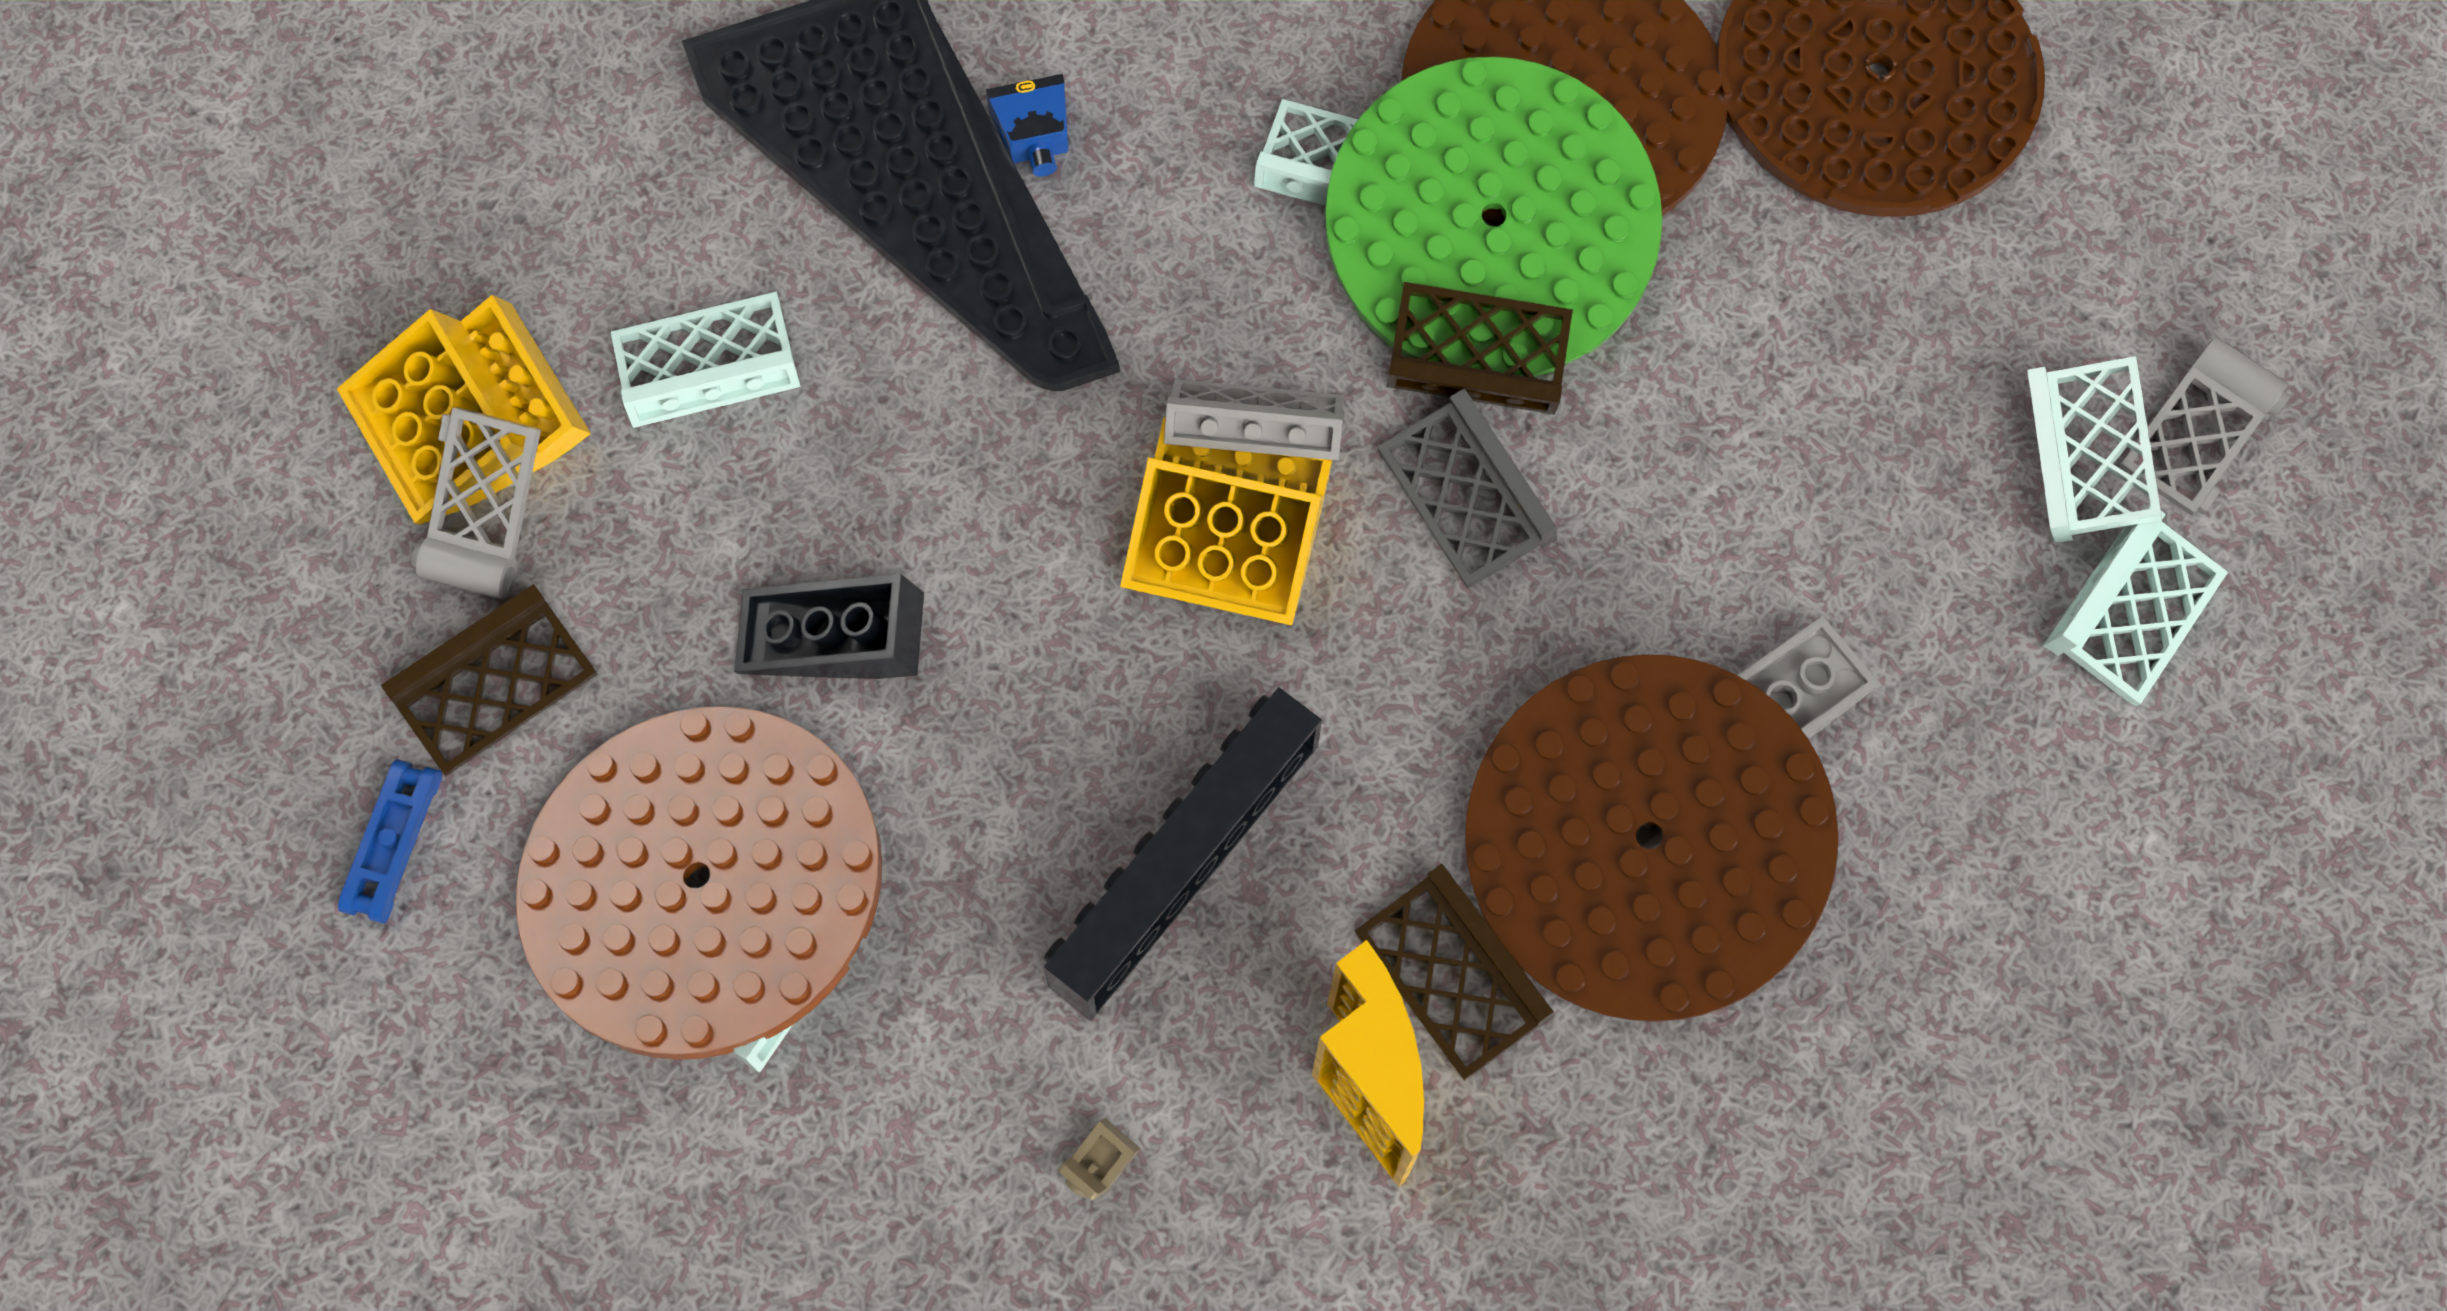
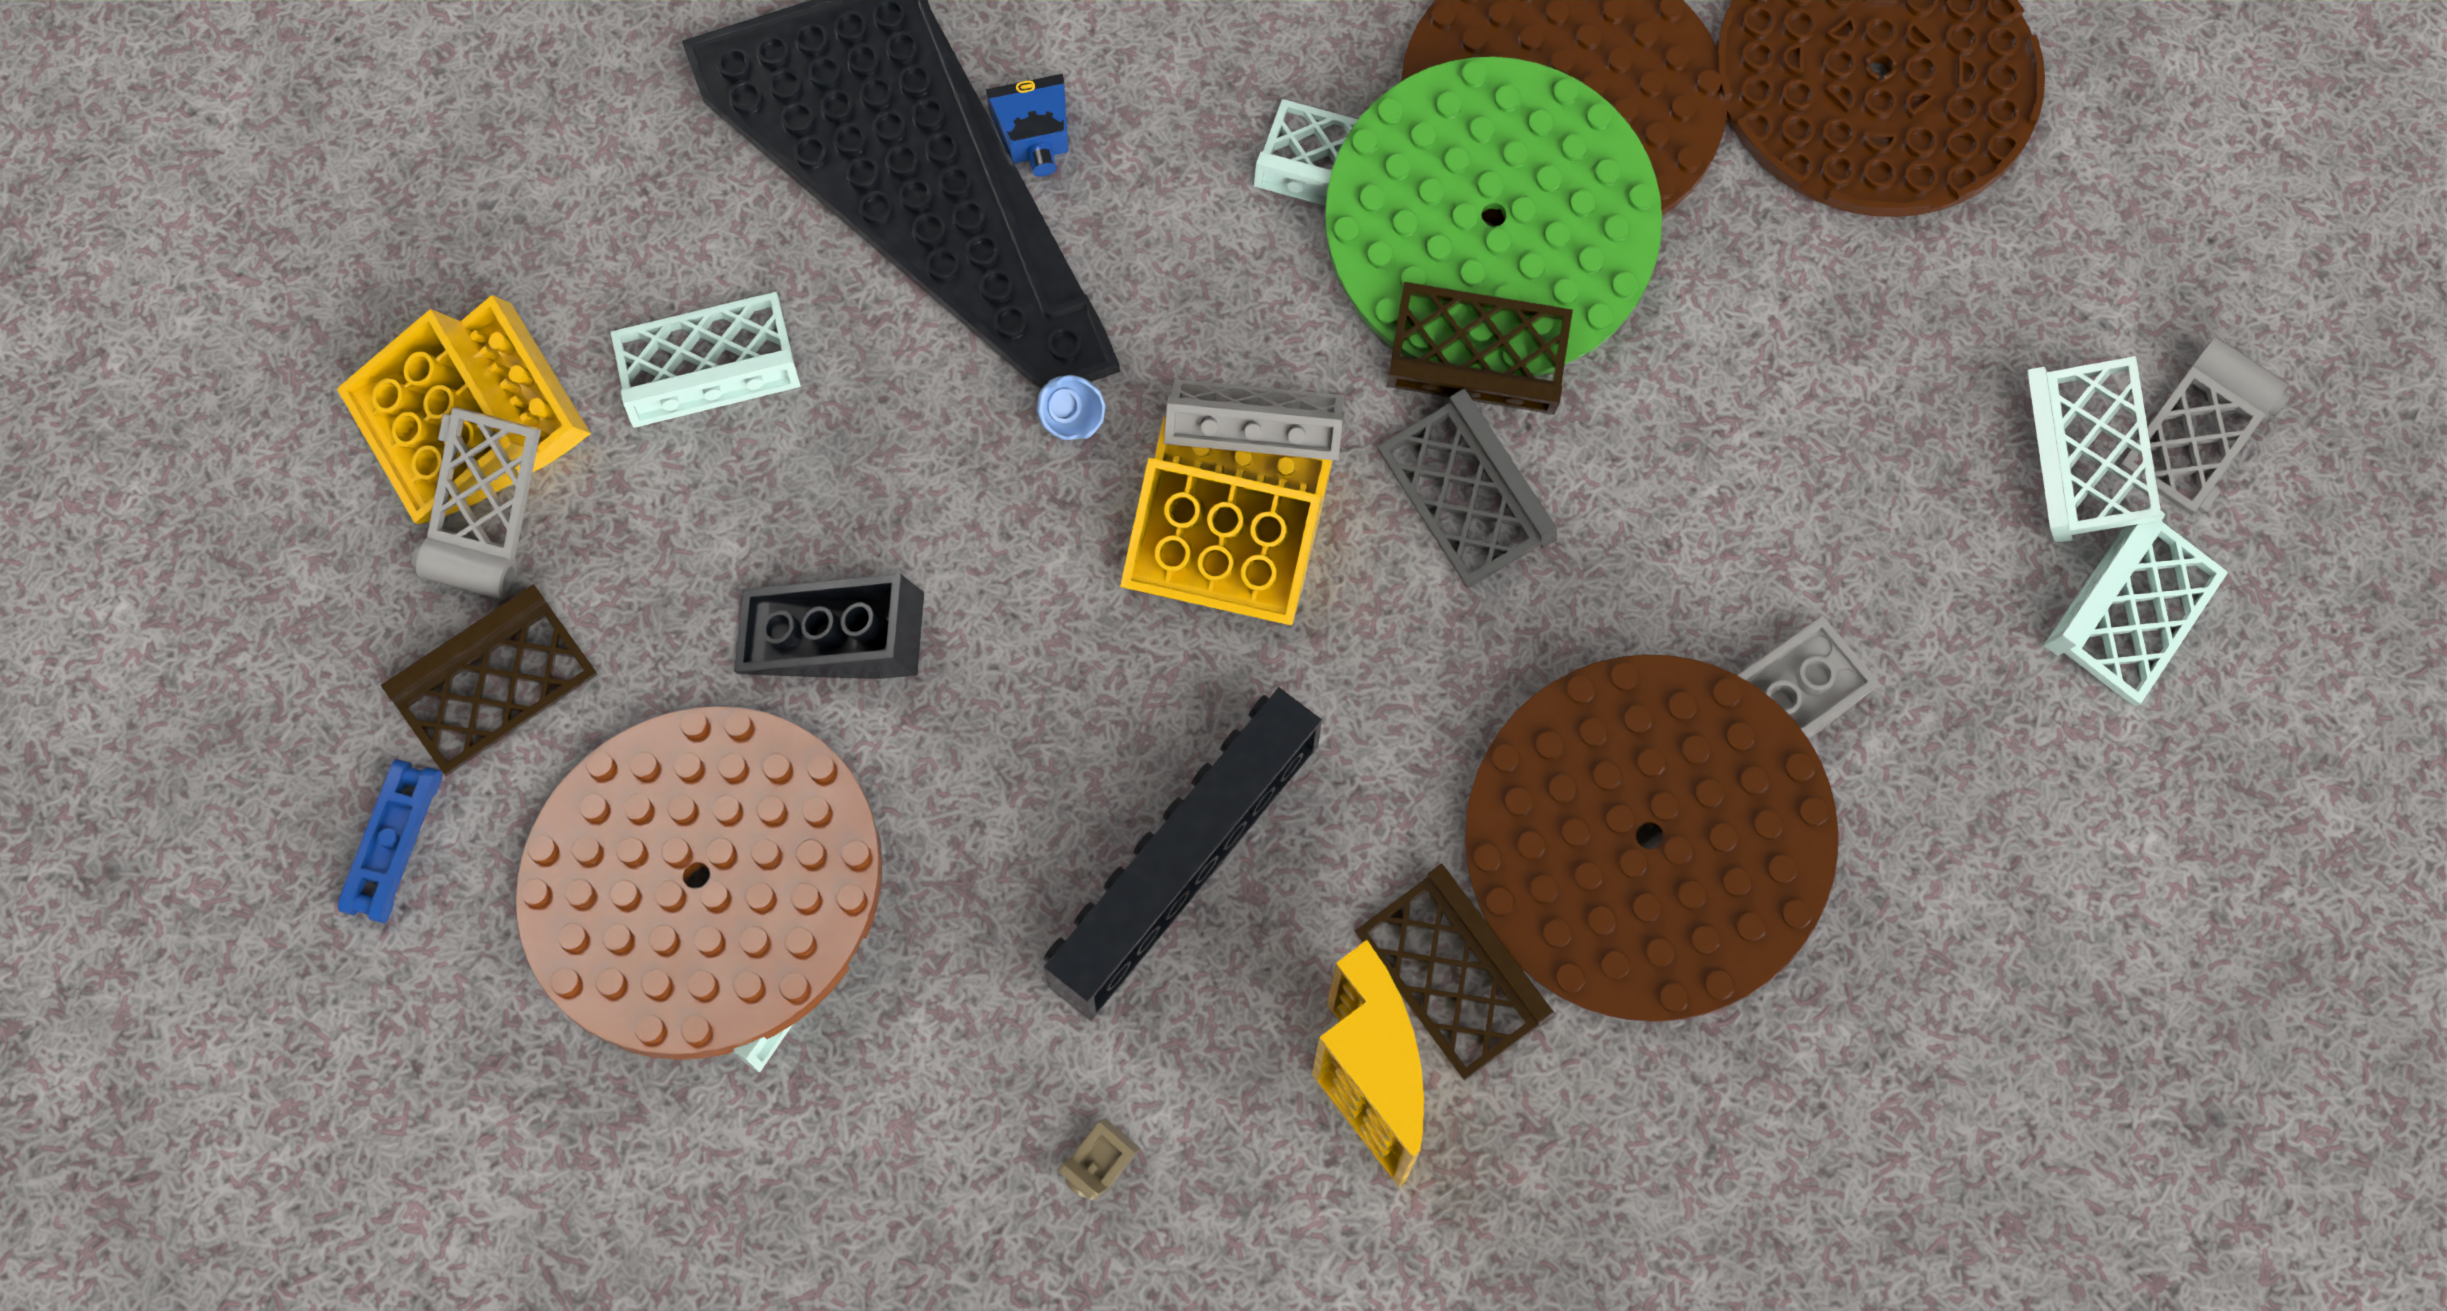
none -> light blue hair [1036,375,1106,440]

